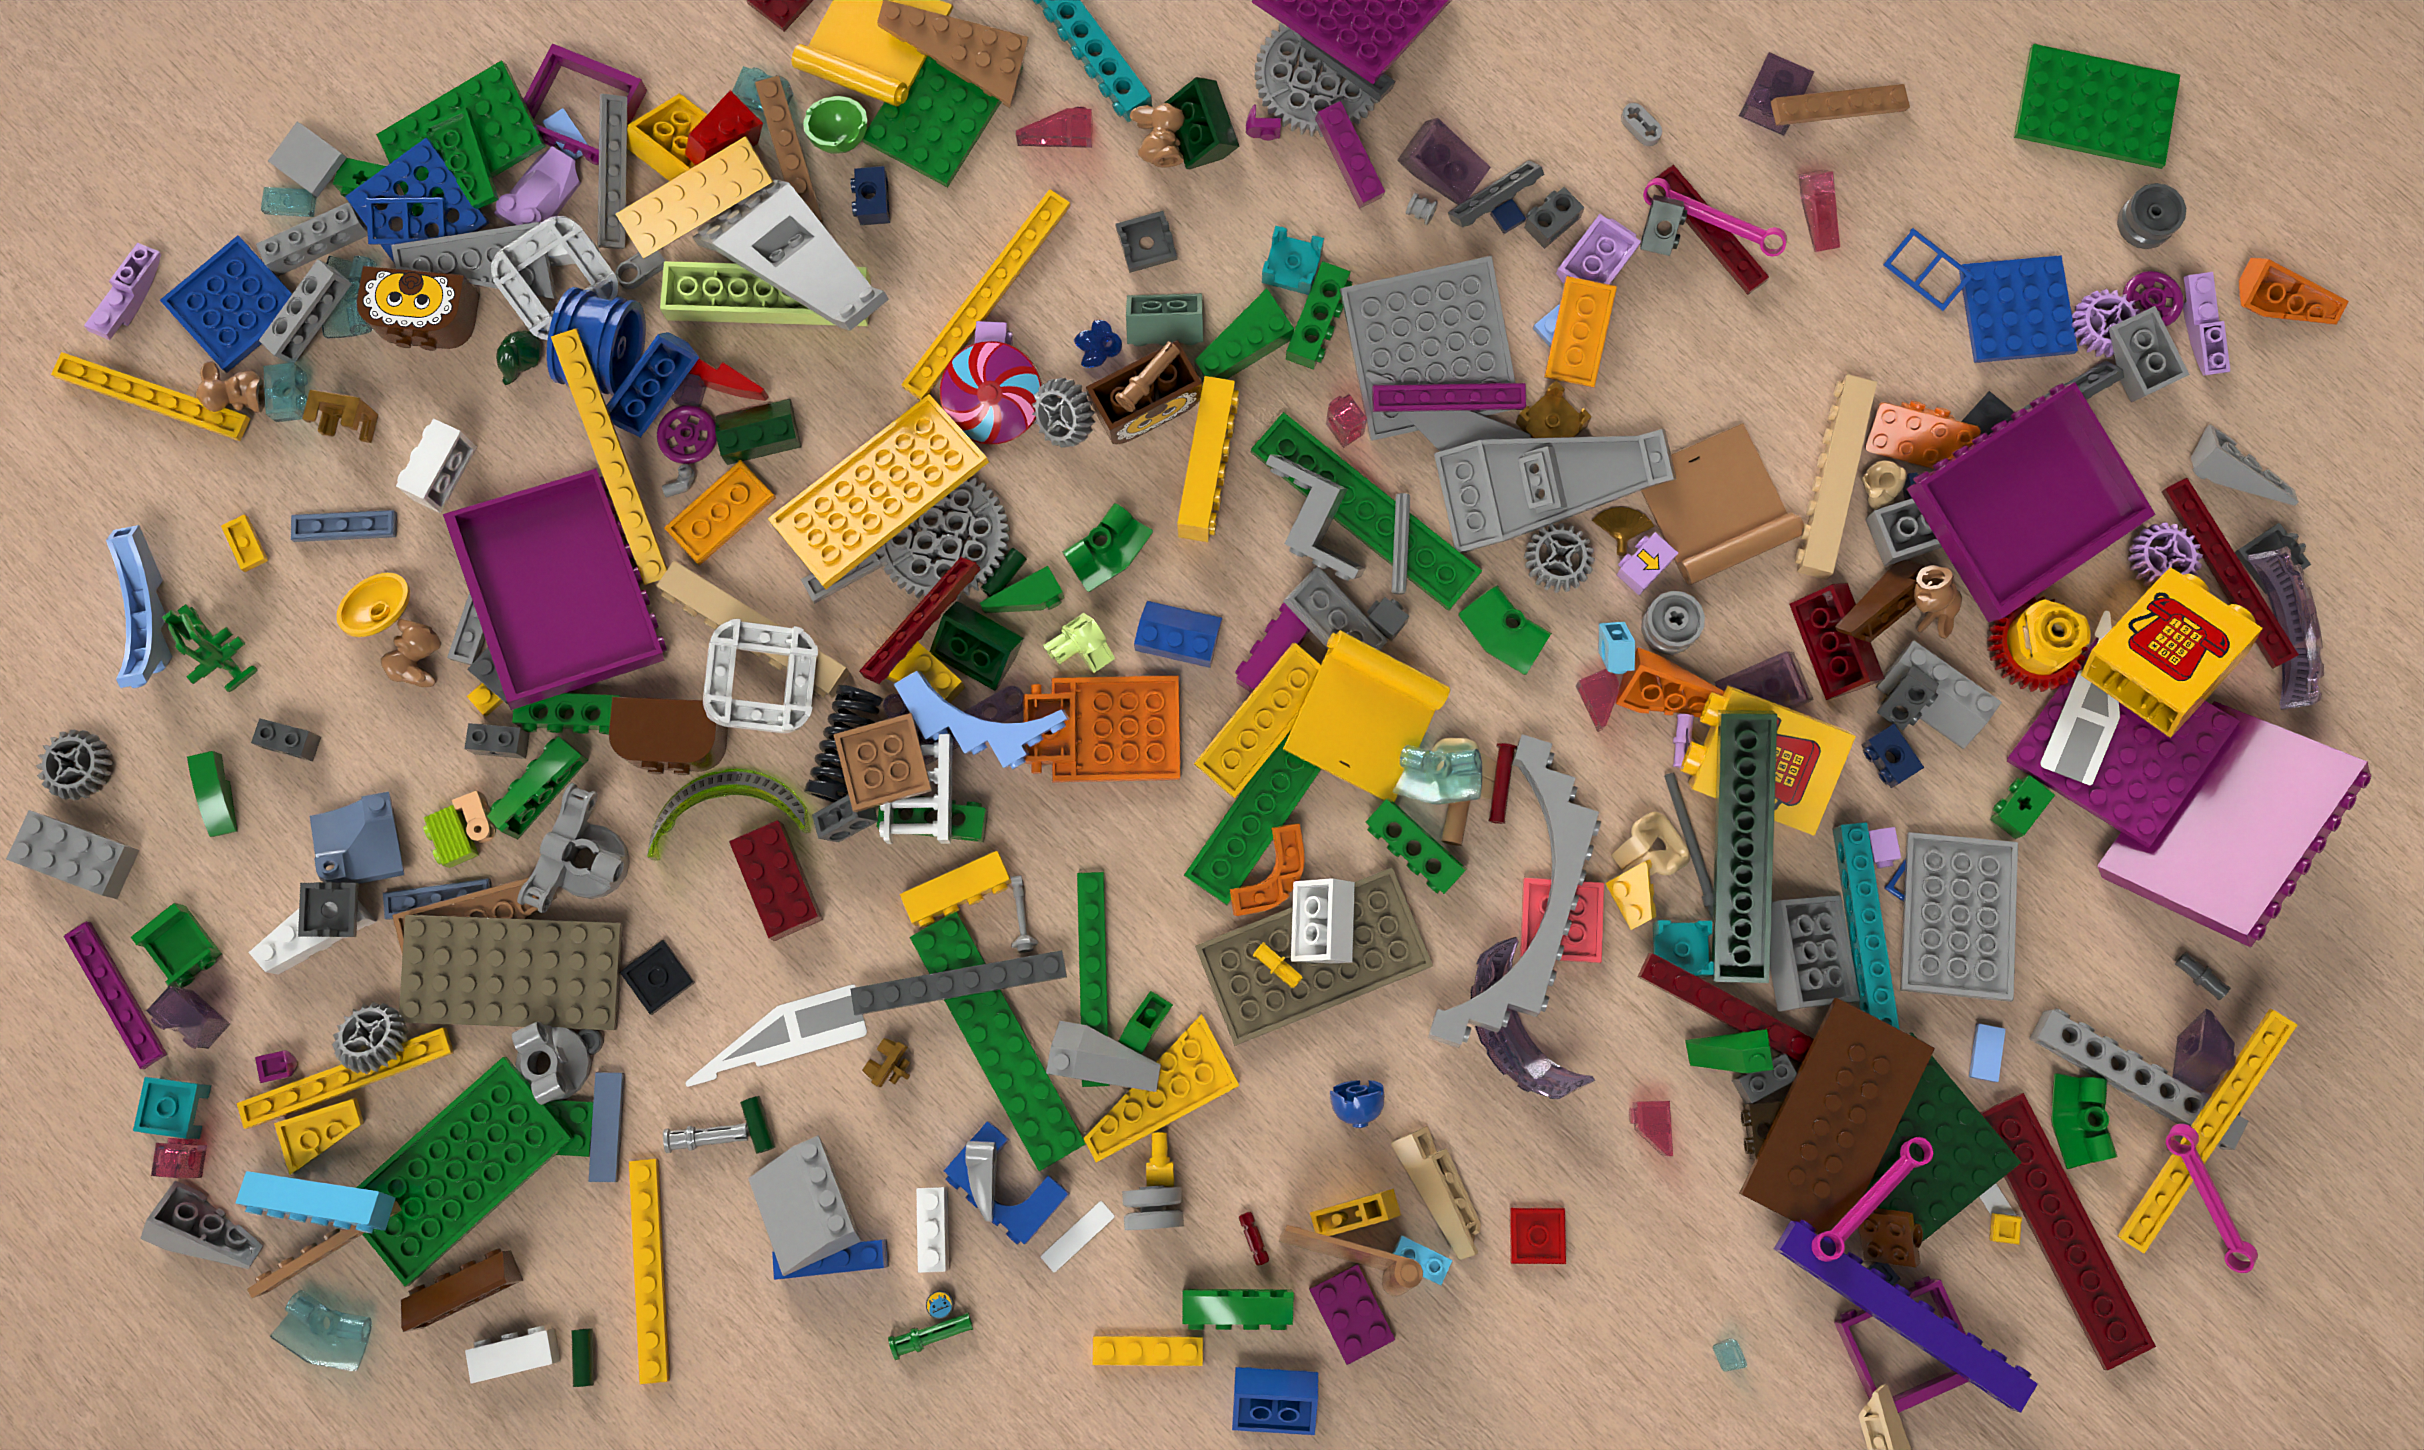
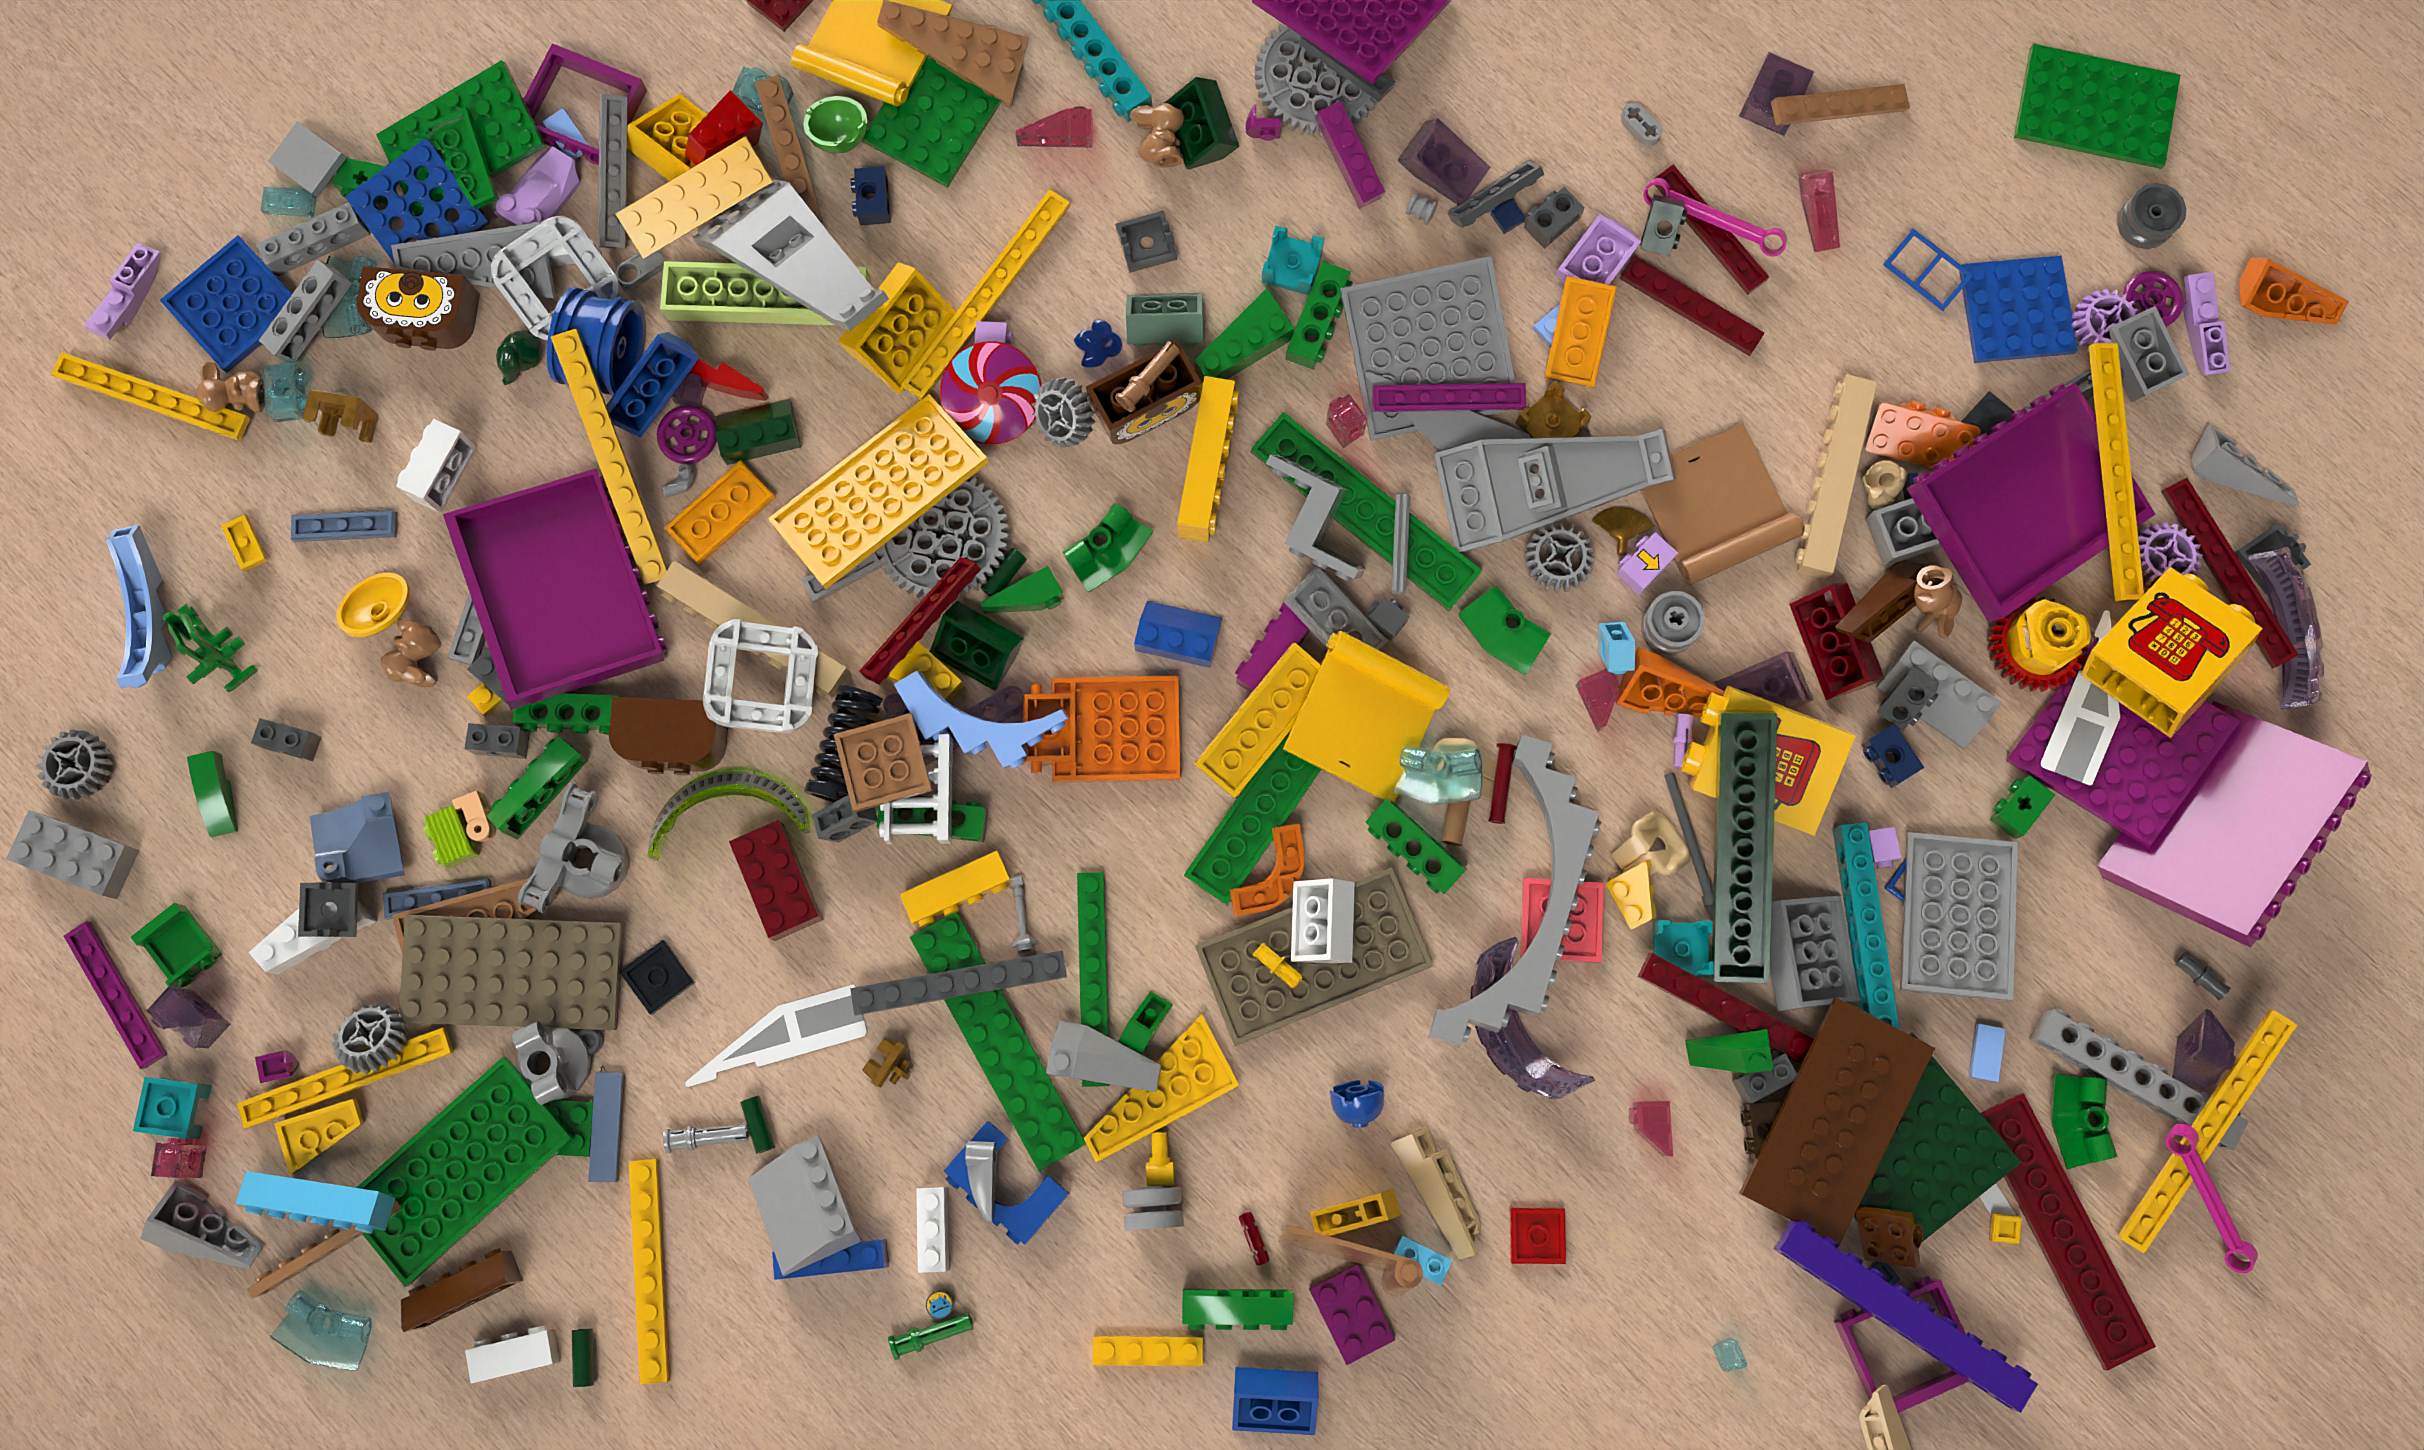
blue window [365,197,446,245] -> none
white sticker [1041,1201,1115,1272] -> none
yellowish green piece [1043,613,1115,673] -> none
dark pink piece [1812,1137,1933,1262] -> none
none -> yellow slope [837,262,956,394]
none -> dark red plate [1620,255,1764,356]
none -> yellow plate [2089,343,2144,602]

